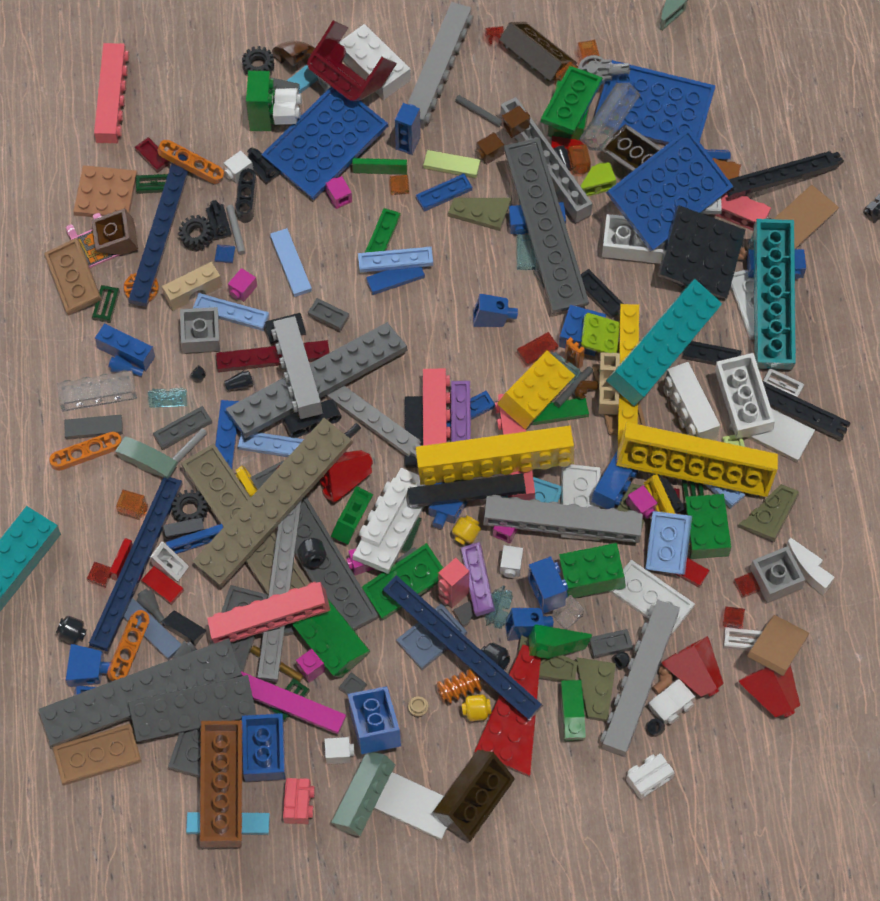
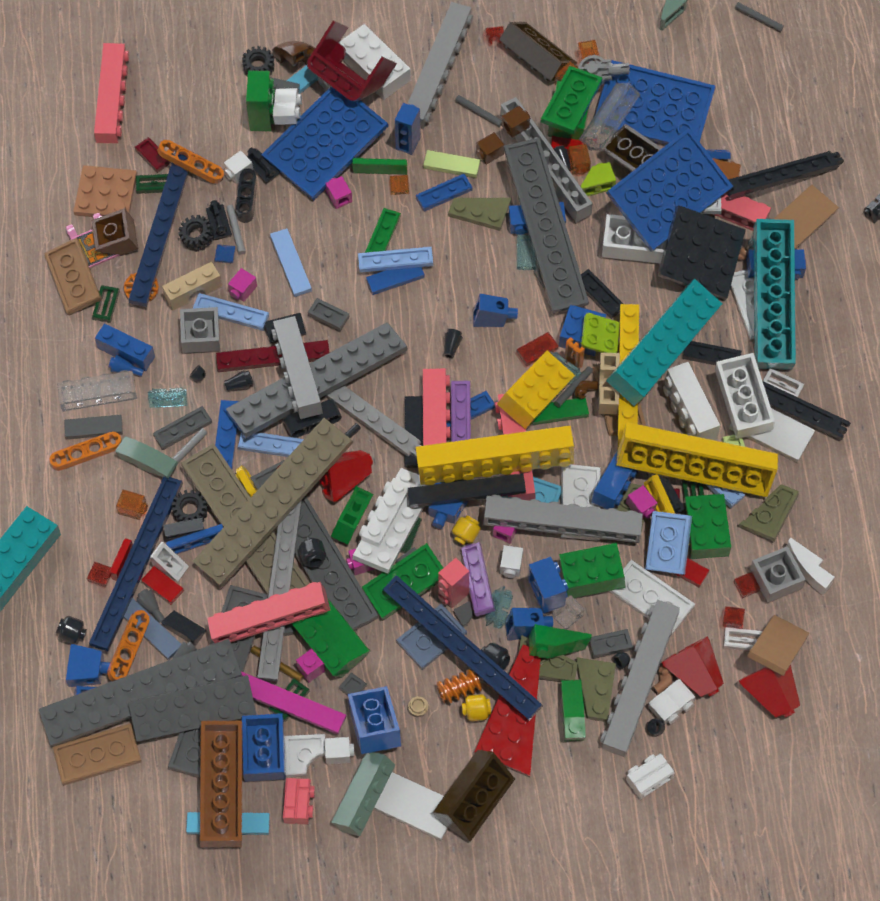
none -> white tile [285,734,325,777]
none -> black cone [443,329,463,358]
none -> dark grey bar [735,2,784,32]

